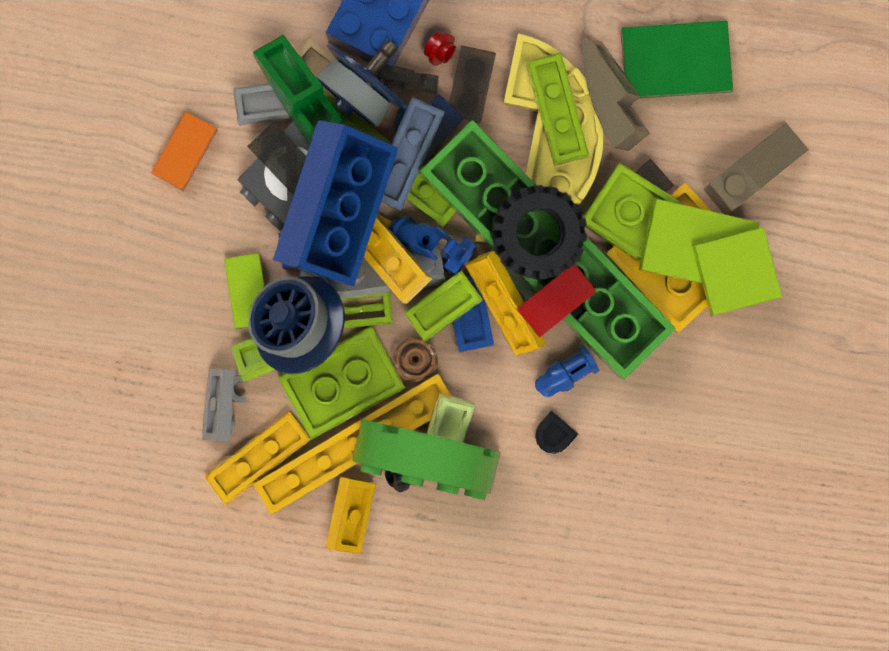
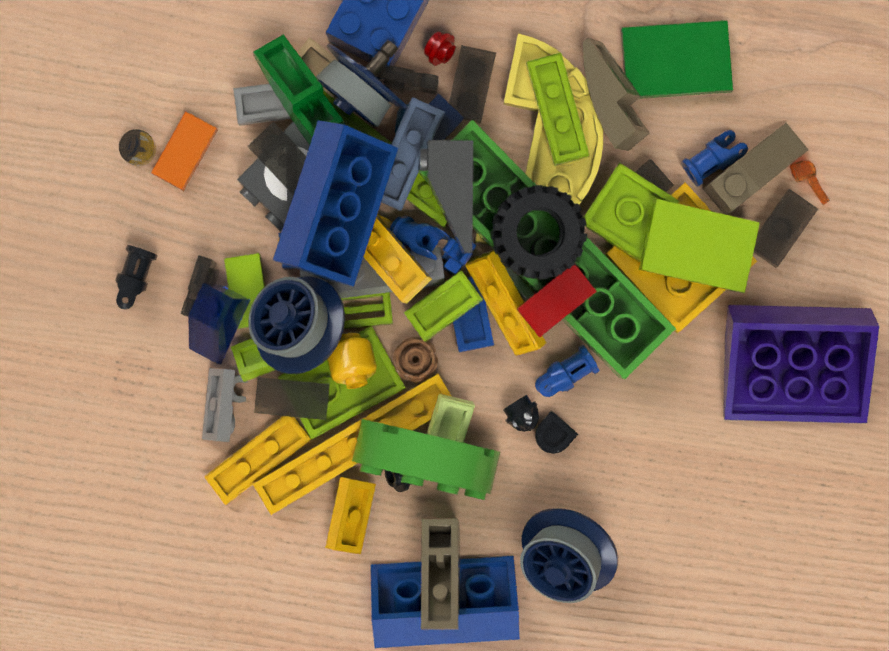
lime tile [692,227,782,316] -> none
none -> black piece [115,245,158,310]
none -> clear smoke tile [119,129,156,166]
none -> clear smoke plate [181,255,219,320]
none -> clear blue slope [188,283,250,364]
none -> clear smoke tile [254,377,330,420]
none -> yellow head [327,333,377,389]
none -> blue slope [371,556,520,648]
none -> dark grey slope [420,140,473,254]
none -> dark tan slope [421,519,460,630]
none -> black plate [503,395,539,432]
none -> dark blue piece [520,508,618,603]
none -> blue piece [681,130,748,187]
none -> dark purple slope [723,305,880,423]
none -> clear smoke plate [754,189,818,268]
none -> clear orange hand [790,160,830,205]

